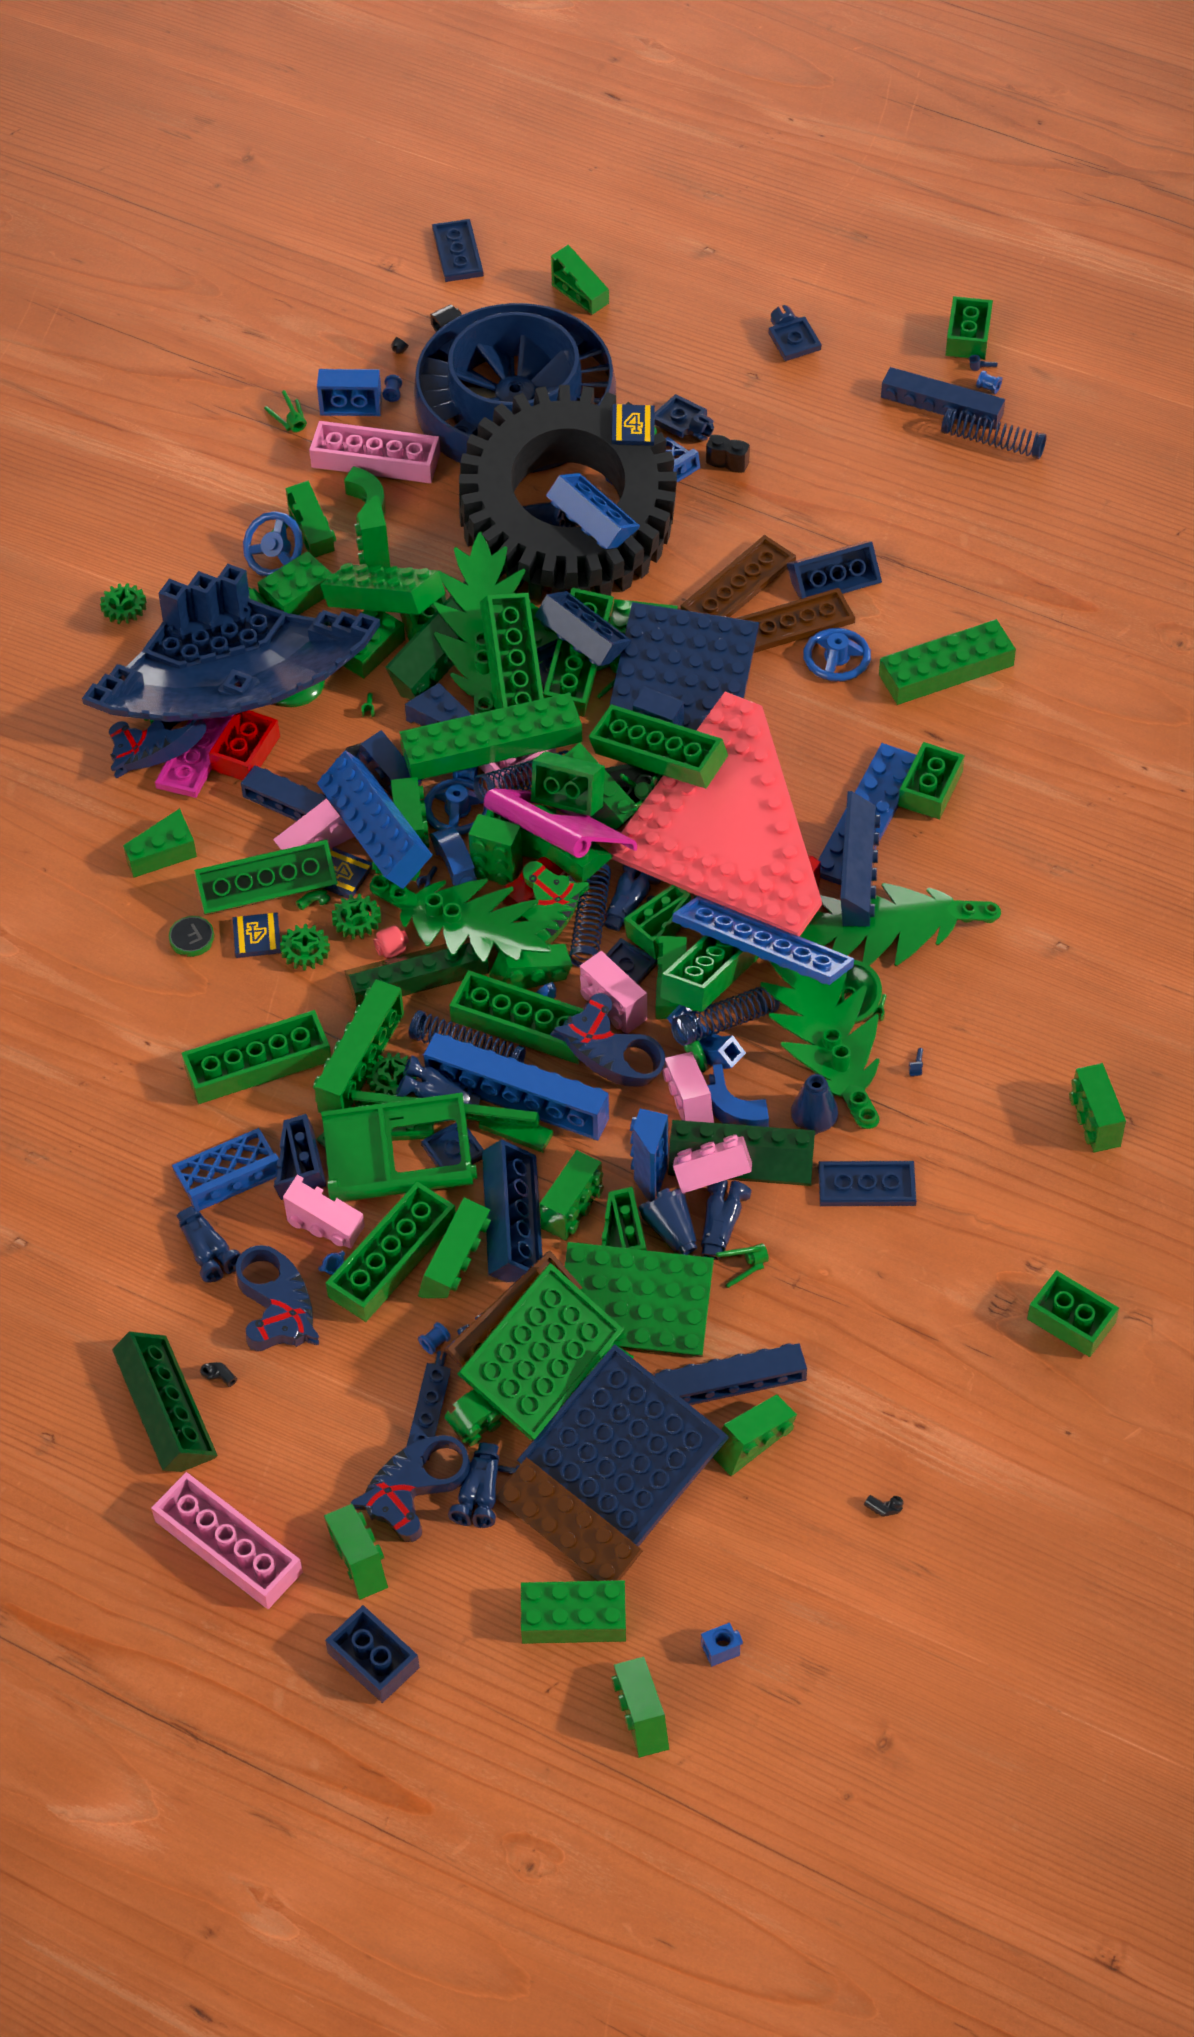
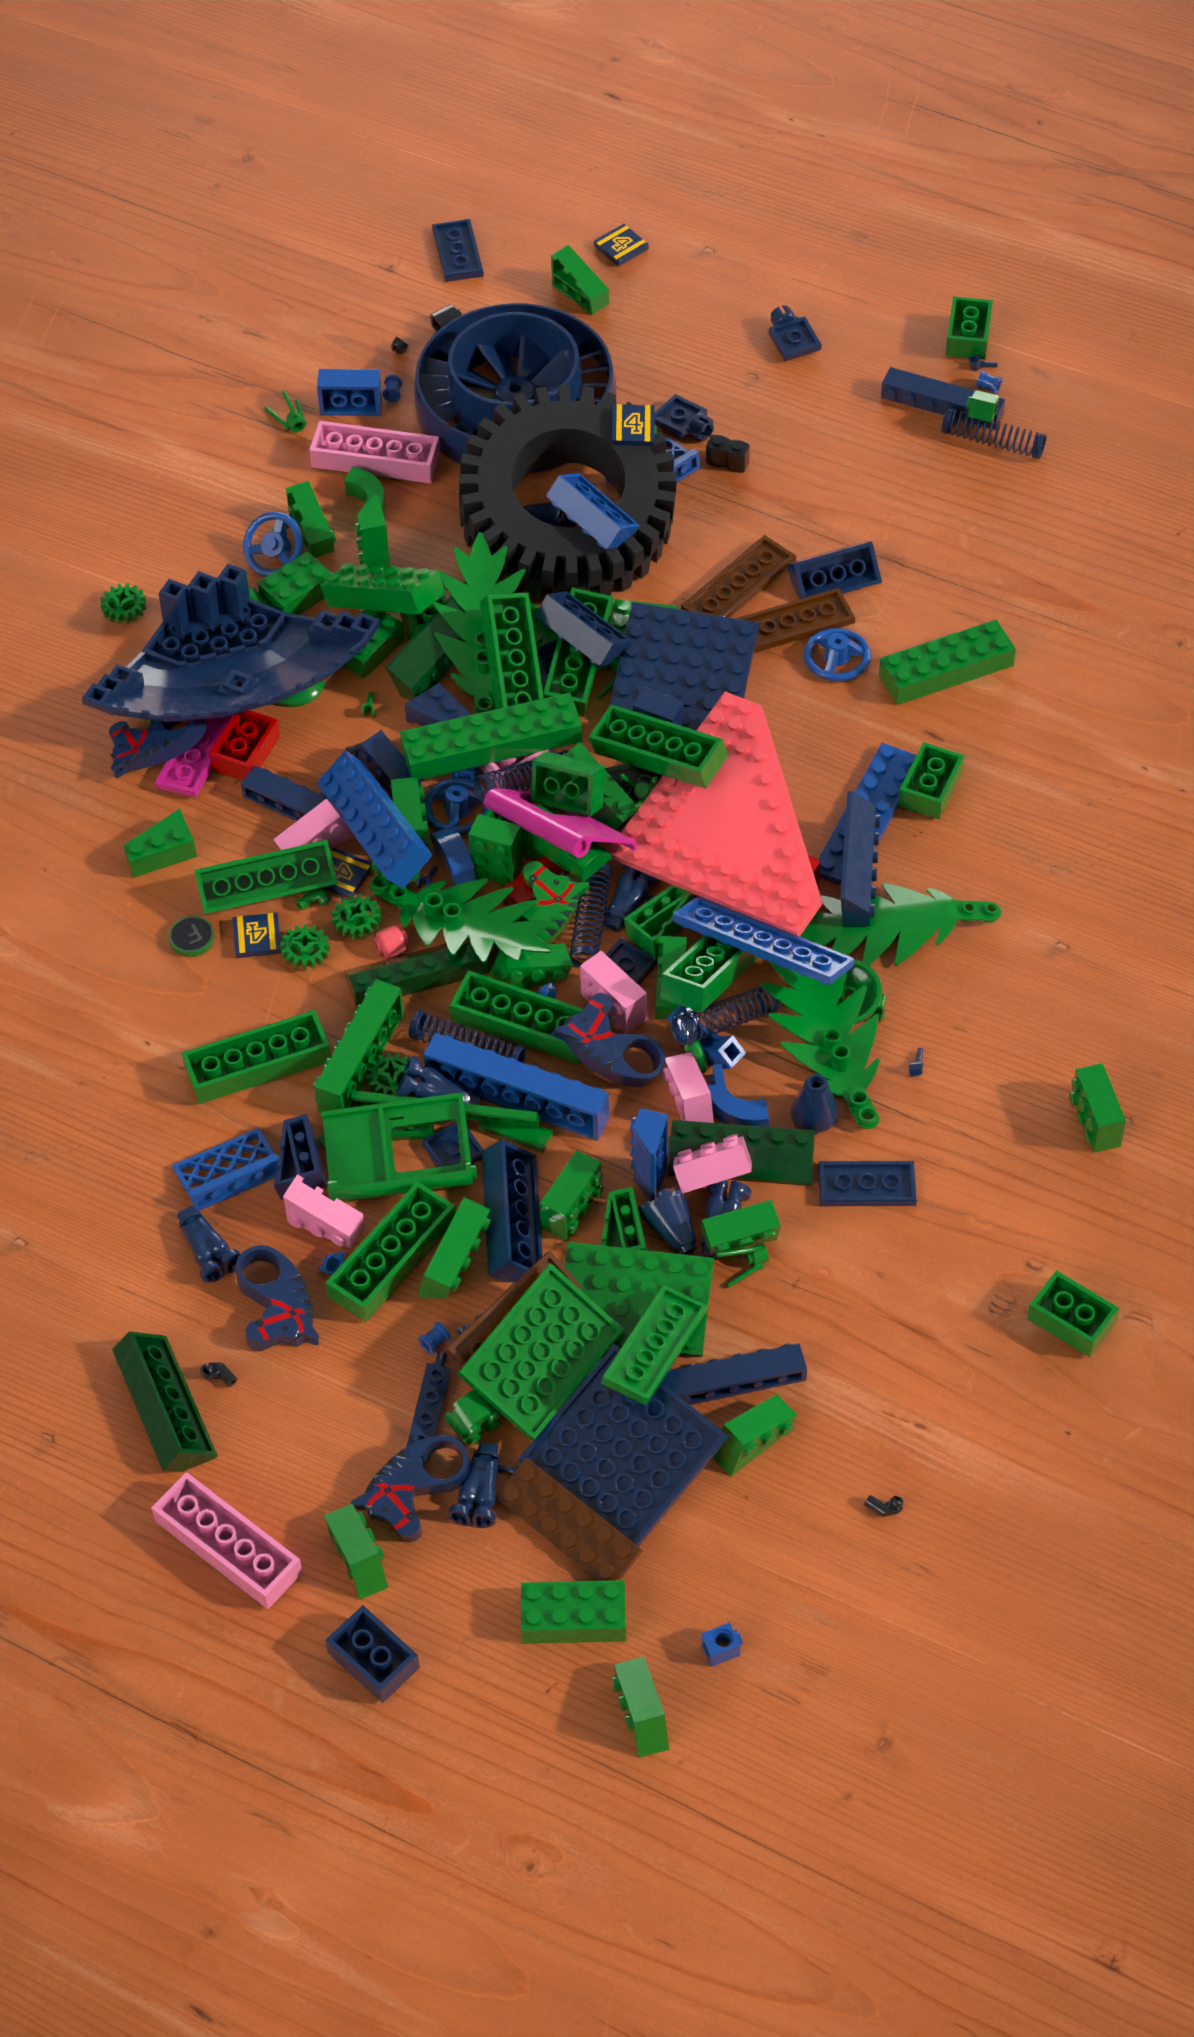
none -> dark blue tile [594,224,649,266]
none -> green plate [601,1285,708,1405]
none -> green wedge [701,1199,781,1254]
none -> green brick [966,390,1000,422]

